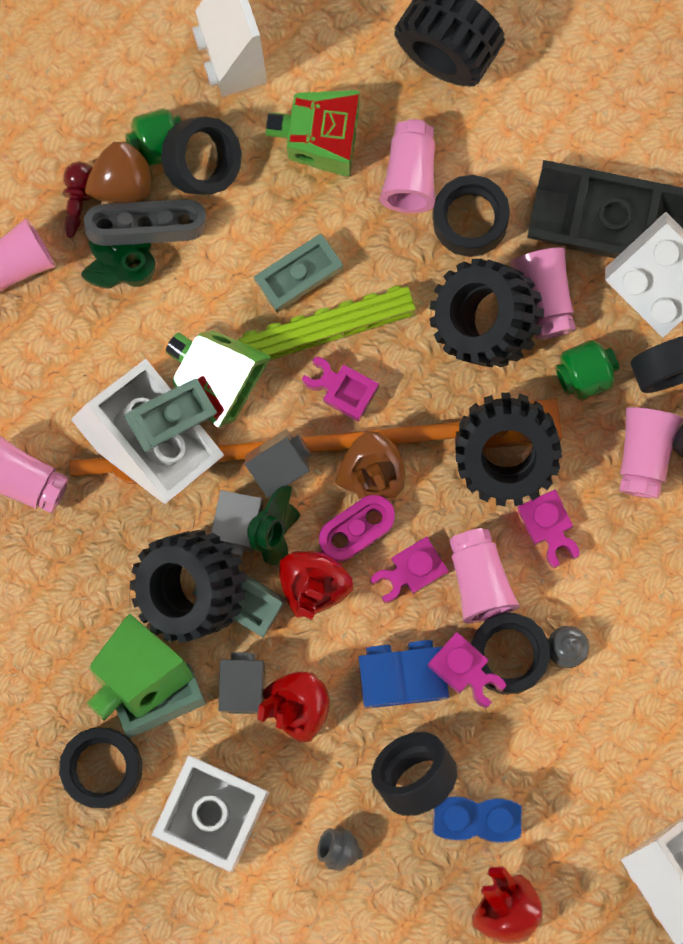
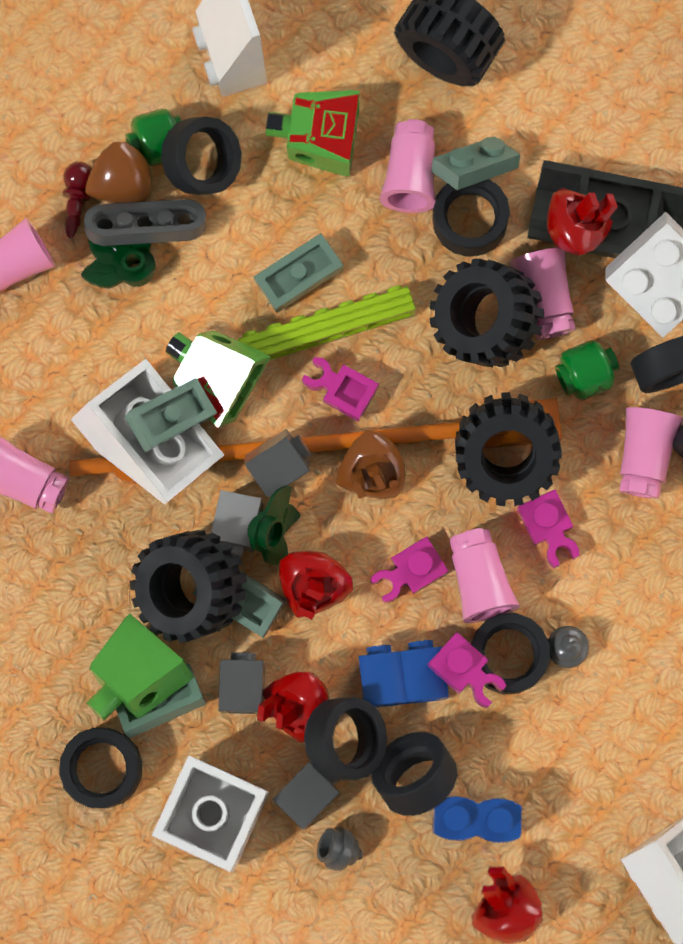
dark pink plate [319,495,395,562] -> none
none -> dark grey brick [273,762,340,830]
none -> black tyre [304,697,387,780]
none -> sand green plate [431,137,520,190]
none -> red piece [547,188,618,256]

